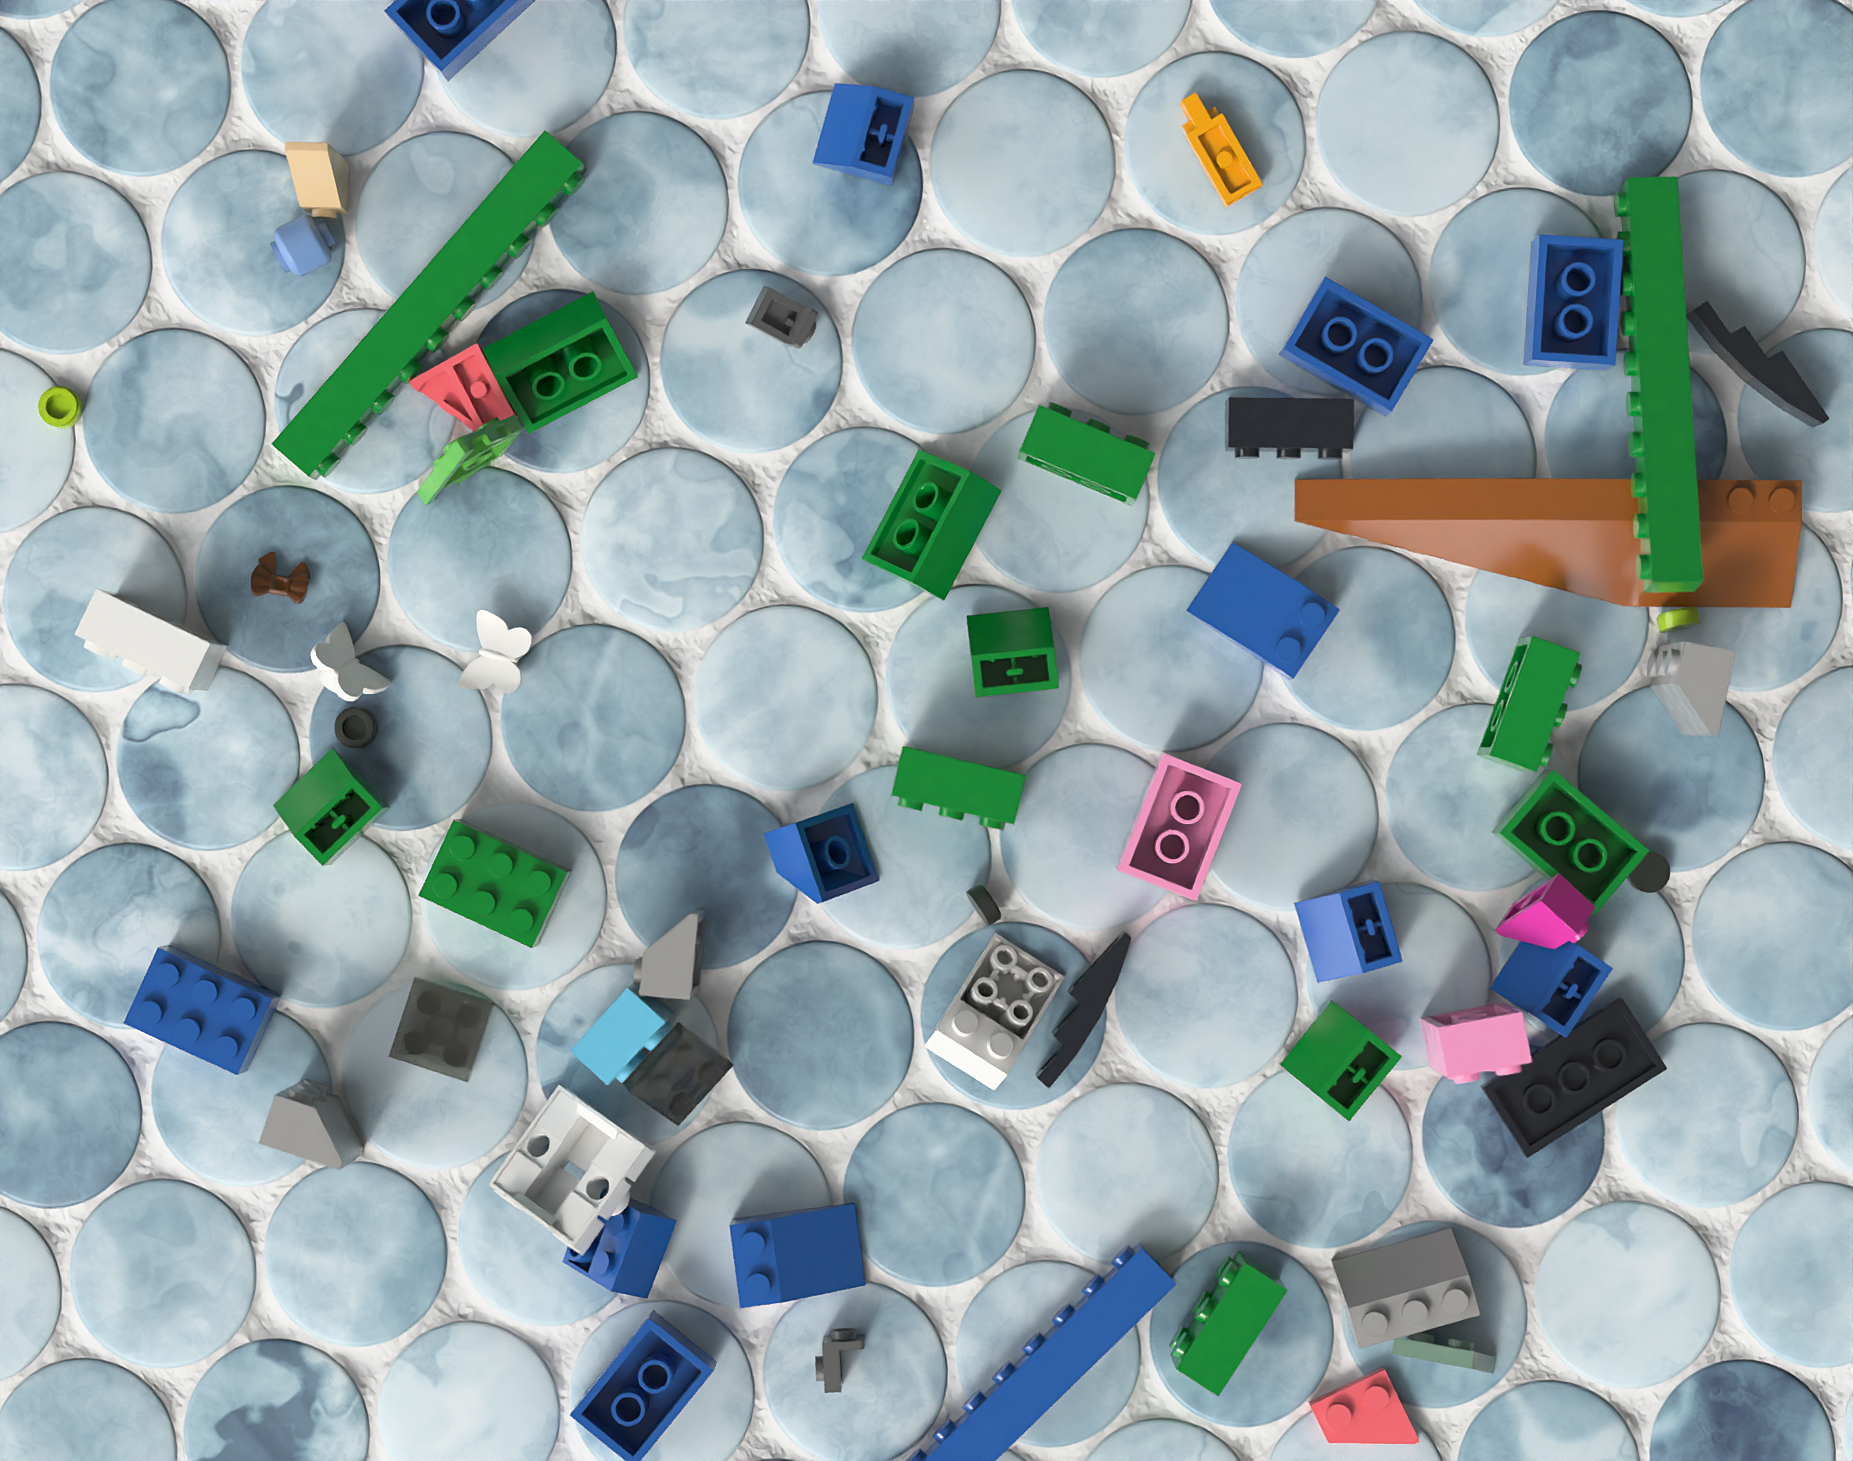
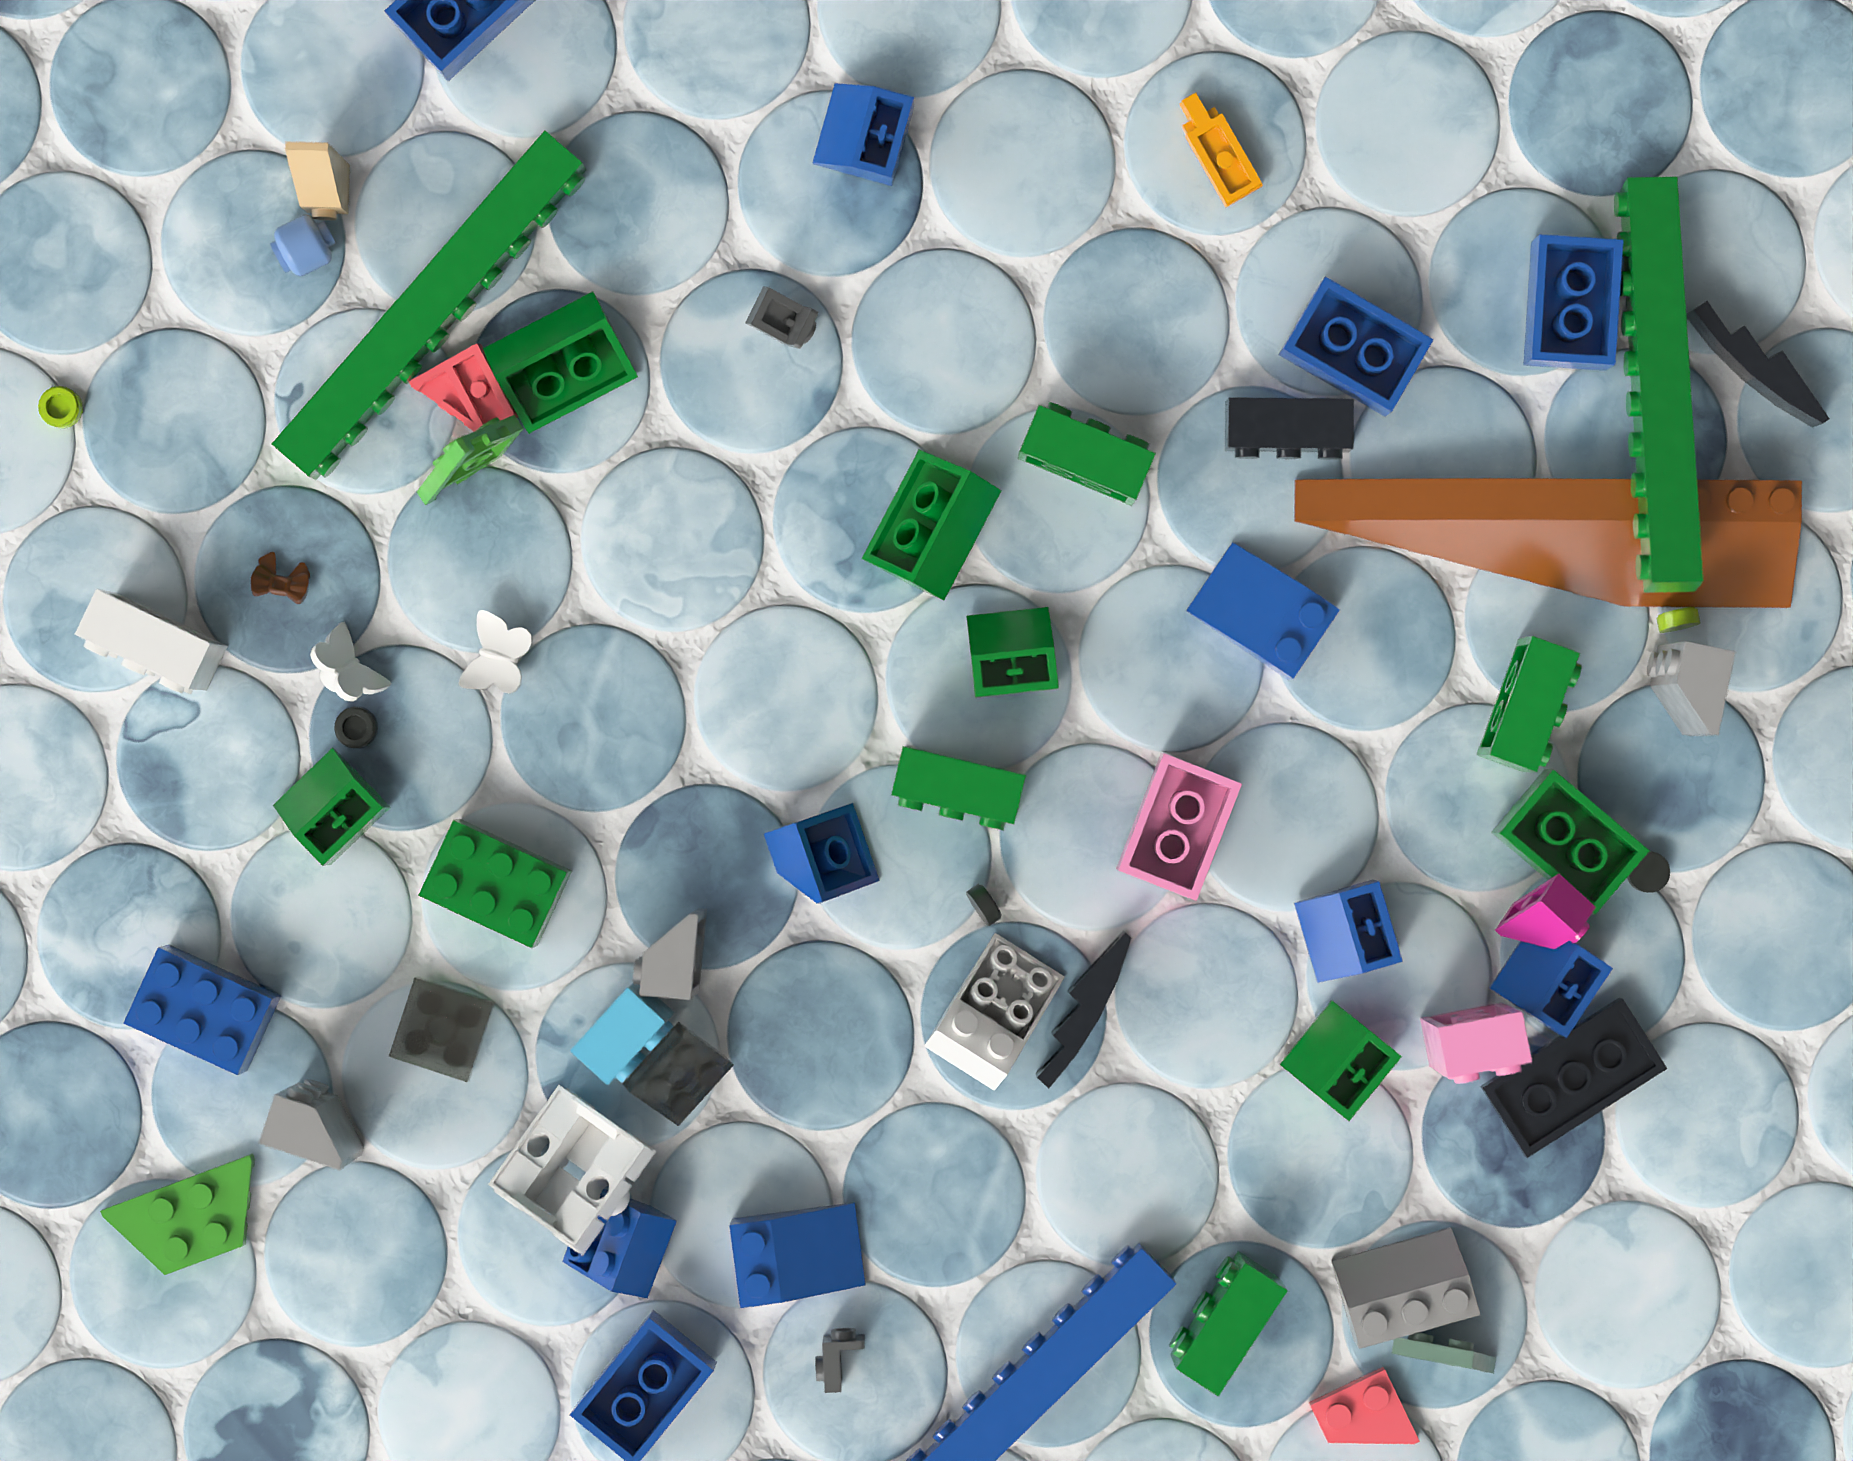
none -> bright green wing [100,1154,255,1275]

